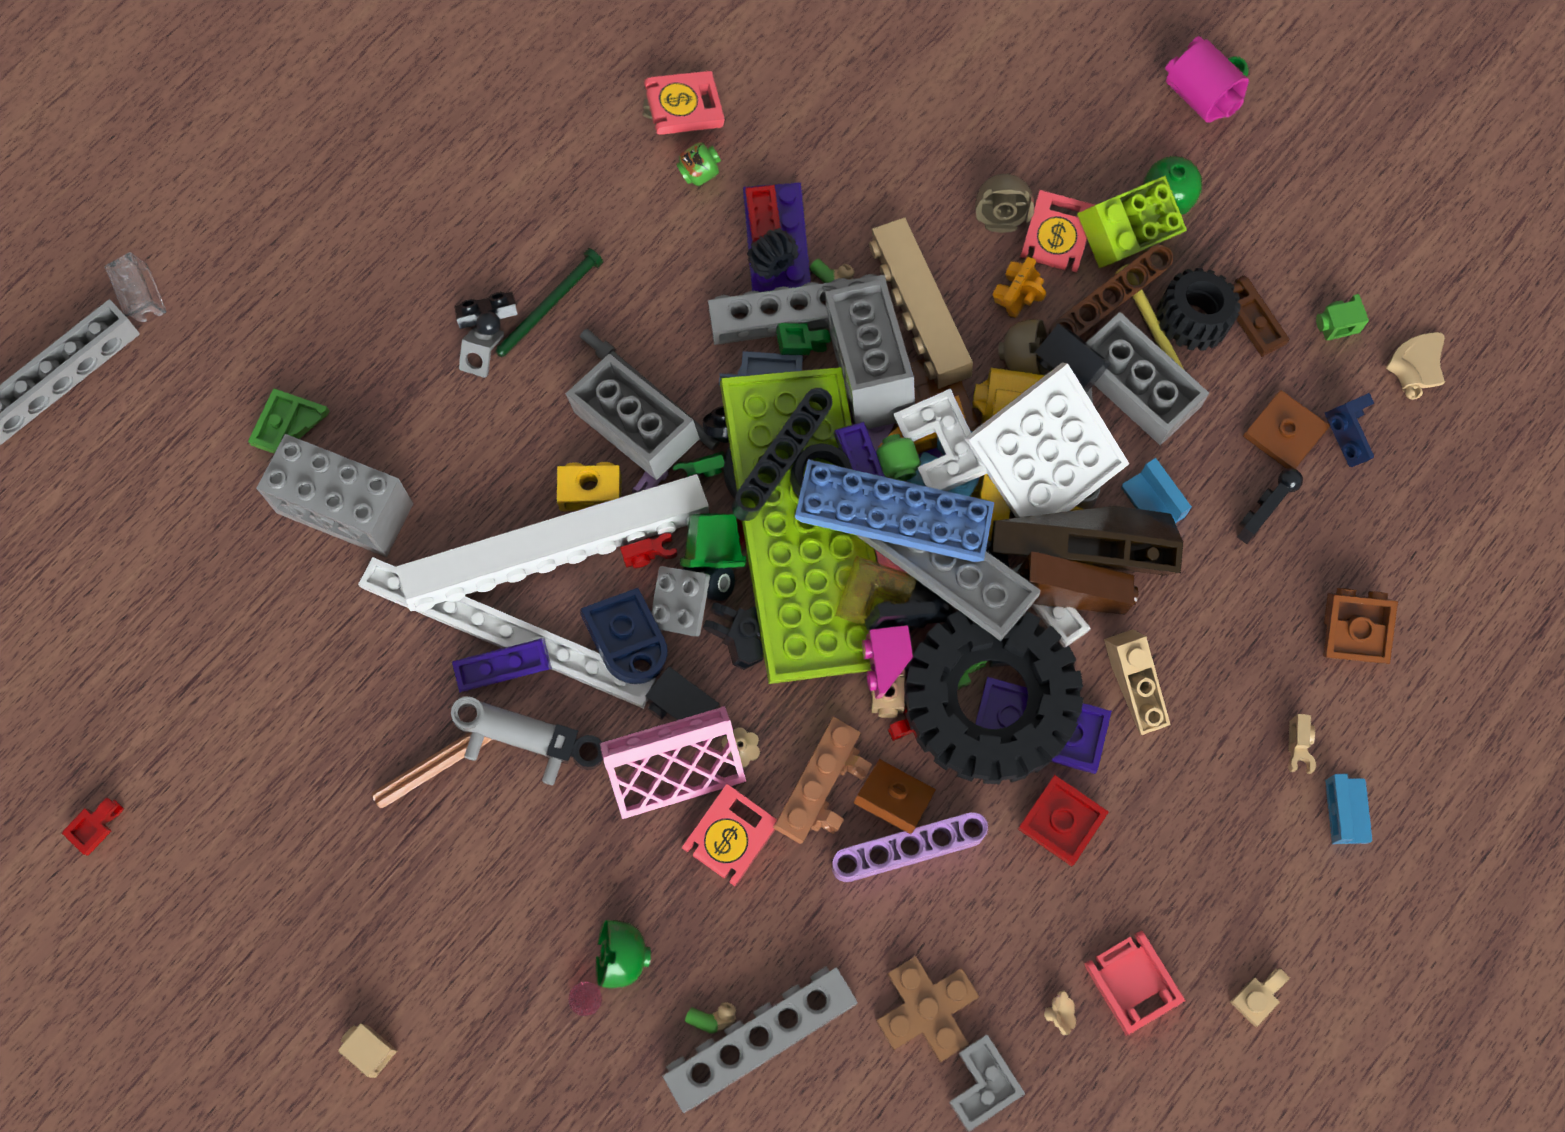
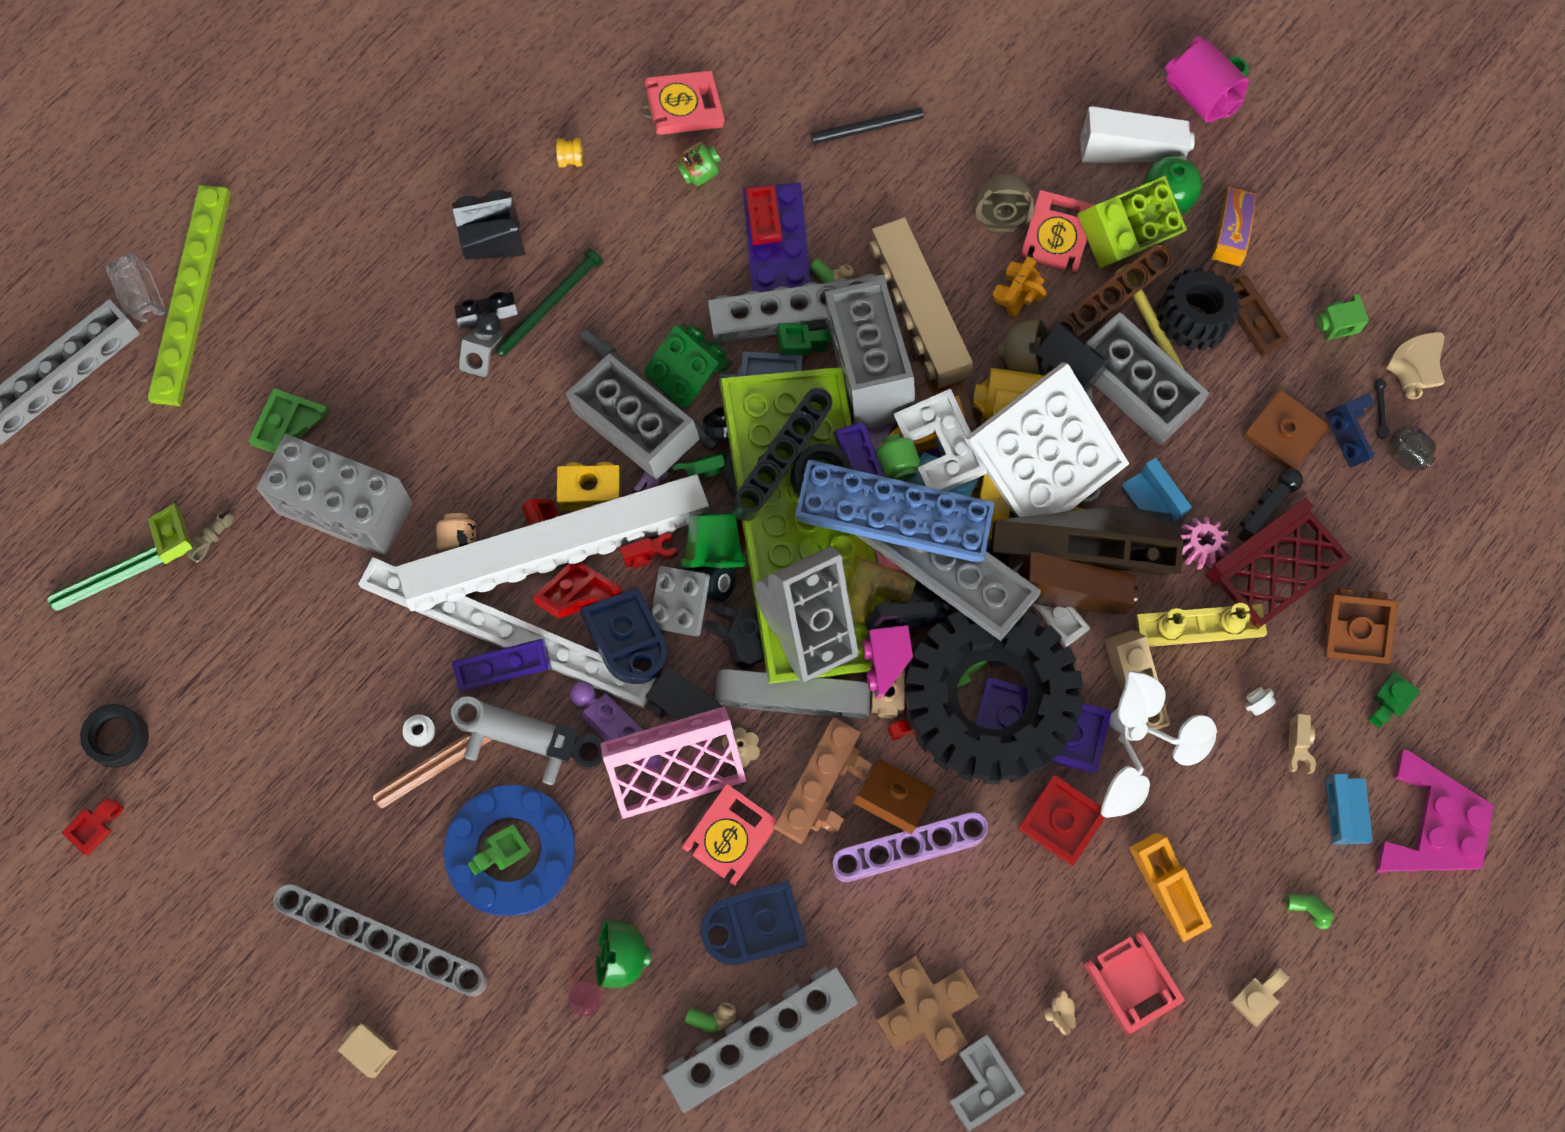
black gear [747,228,799,279] -> none
none -> axle [47,545,163,611]
none -> black tyre [80,704,149,768]
none -> lime plate [147,185,231,406]
none -> lime plate [148,503,193,564]
none -> dark tan piece [186,510,235,563]
none -> light grey beam [273,884,488,997]
none -> white plate [402,715,435,747]
none -> light nougat head [436,513,477,552]
none -> blue plate [444,785,575,916]
none -> black piece [452,190,525,260]
none -> bright green plate [468,824,530,875]
none -> red brick [522,499,559,525]
none -> red wing [534,562,621,619]
none -> yellow wheel [557,137,583,168]
none -> medium lavender plate [570,681,662,773]
none -> green bracket [644,324,733,408]
none -> dark blue plate [701,880,807,966]
none -> light grey beam [714,669,871,719]
none -> light grey brick [755,547,859,683]
none -> black bar [811,107,924,145]
none -> white slope [1080,107,1194,163]
none -> white plant [1101,671,1217,817]
none -> light orange slope [1129,832,1212,942]
none -> light yellow plate [1135,603,1267,647]
none -> bright pink gear [1180,516,1231,570]
none -> dark red fence [1205,497,1352,629]
none -> slope [1211,187,1257,266]
none -> white plate [1244,687,1276,716]
none -> bright green arm [1285,894,1334,929]
none -> green plate [1368,672,1420,728]
none -> black hinge [1374,378,1390,439]
none -> dark pink wing [1376,749,1494,873]
none -> clear smoke head [1388,426,1436,471]

